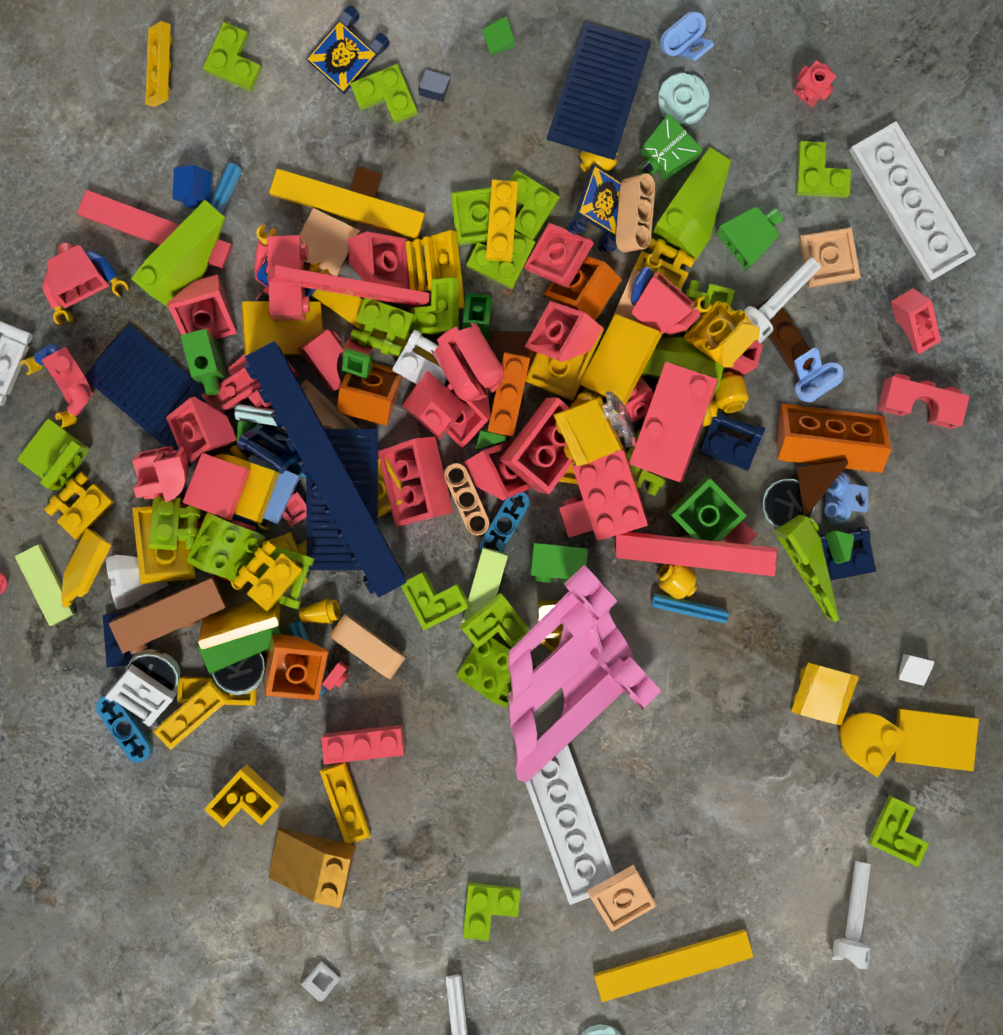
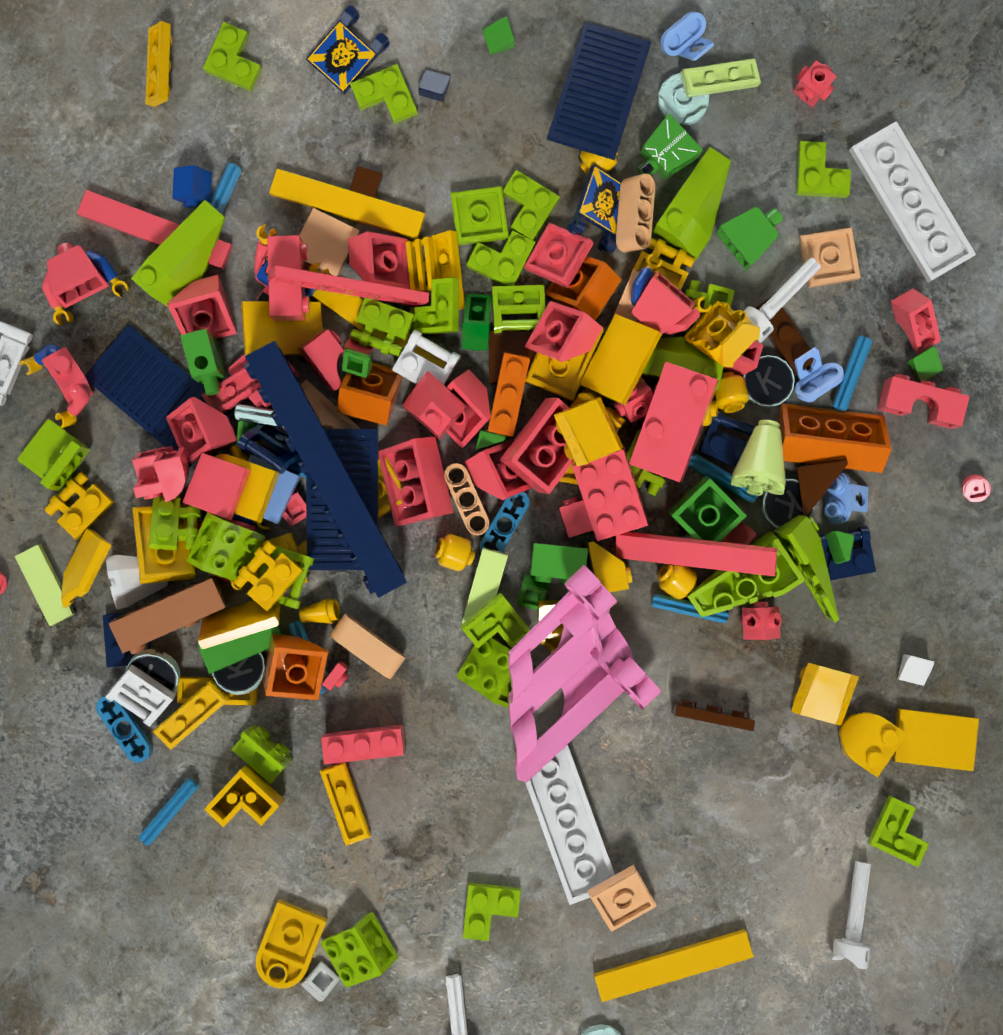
pearl gold slope [268,828,356,908] -> none
lime plate [401,571,471,631] -> none
coral cylinder [431,323,504,402] -> none
yellow plate [486,180,518,262] -> none
clear slope [602,391,636,447] -> none
none -> dark azure axle [139,778,199,845]
none -> lime bracket [231,725,293,784]
none -> yellow tile [256,899,328,988]
none -> lime bracket [321,911,399,987]
none -> yellow head [434,534,475,571]
none -> lime plate [492,285,546,334]
none -> bright green slope [517,574,549,610]
none -> yellow slope [587,542,632,592]
none -> reddish brown plate [671,699,755,731]
none -> yellowish green tile [680,58,761,98]
none -> lime wedge [687,531,806,617]
none -> dark azure axle [688,454,758,503]
none -> yellowish green cone [731,420,786,496]
none -> coral brick [741,601,782,640]
none -> black tile [742,355,795,408]
none -> dark azure axle [832,336,872,411]
none -> bright green slope [907,346,943,383]
none -> tile [961,475,991,502]

